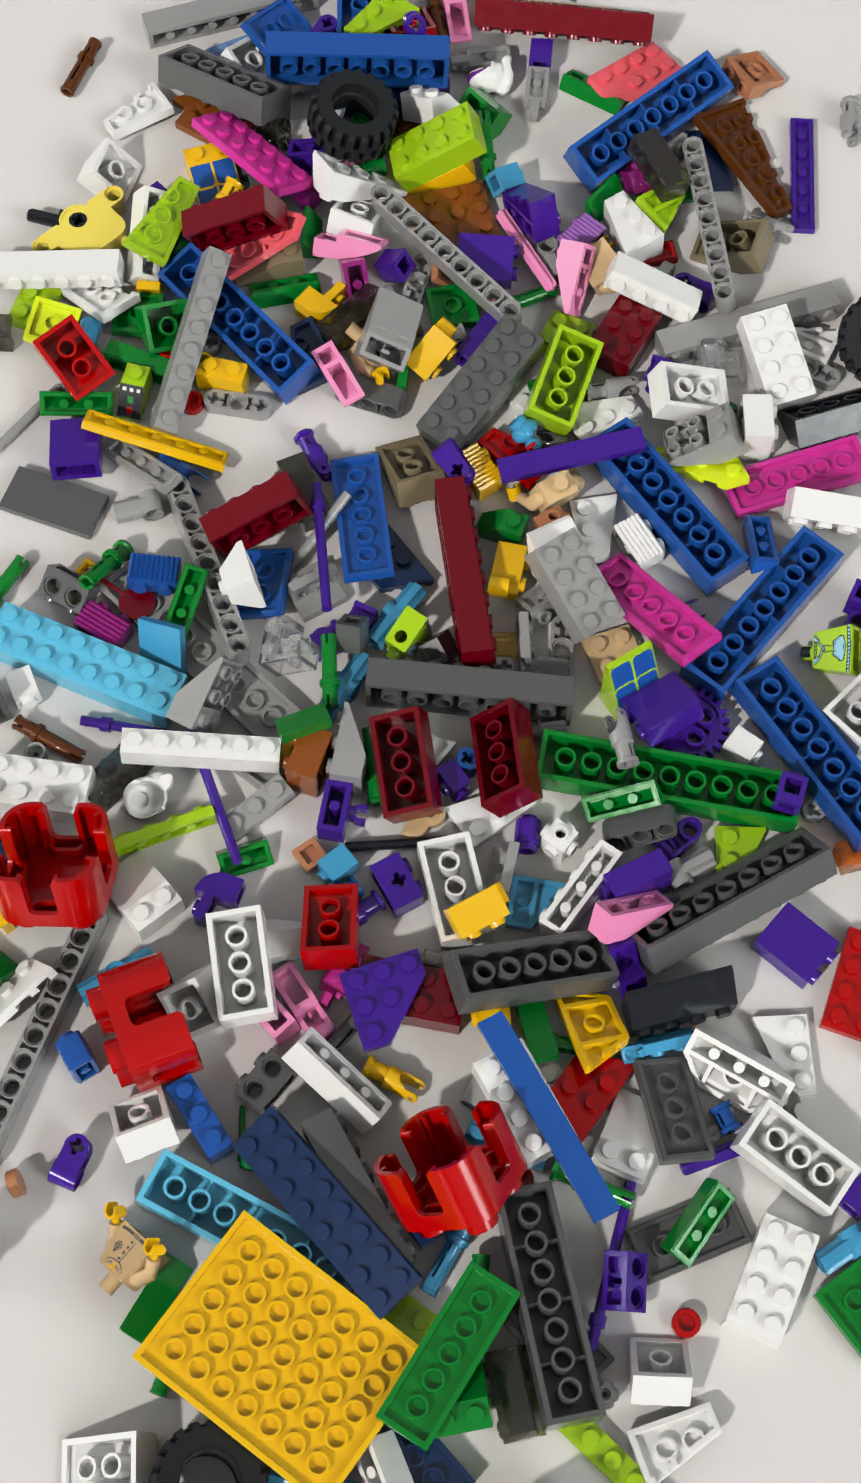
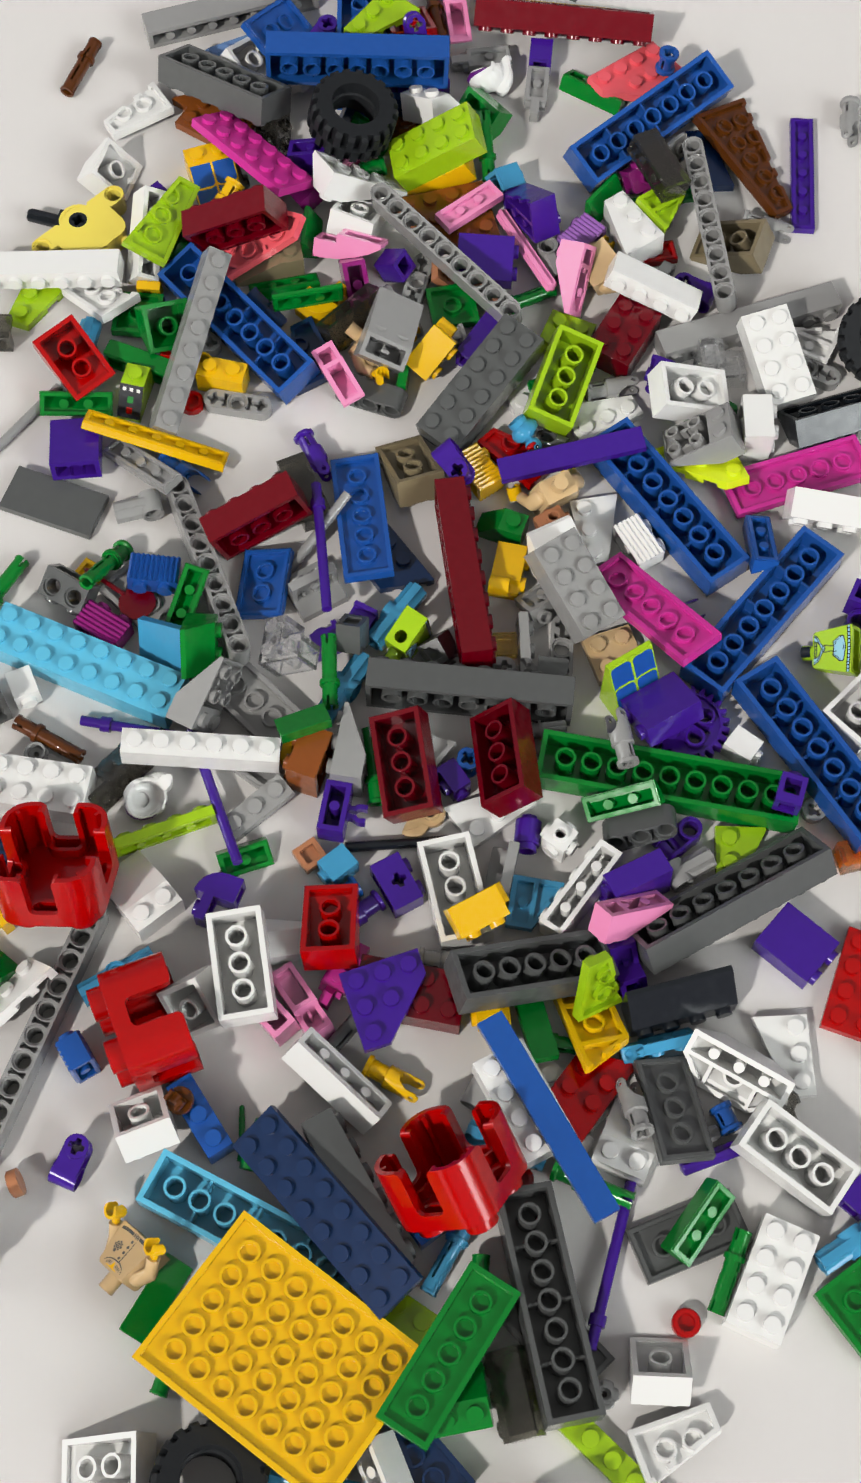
neon yellow plate [23,296,82,344] -> none
white slope [218,540,267,608] -> none
dark grey brick [235,1048,298,1116] -> none
dark purple brick [602,1250,648,1313] -> none
nougat plate [721,51,785,100] -> none
none -> reddish brown plate [163,1086,194,1115]
none -> green slope [180,613,223,679]
none -> dark blue axle [247,286,288,328]
none -> green slope [271,283,344,312]
none -> bright pink plate [435,179,504,234]
none -> lime wing [572,950,622,1022]
none -> light grey piece [616,1077,655,1141]
none -> blue bush [655,45,679,77]
none -> green pin [707,1227,753,1317]

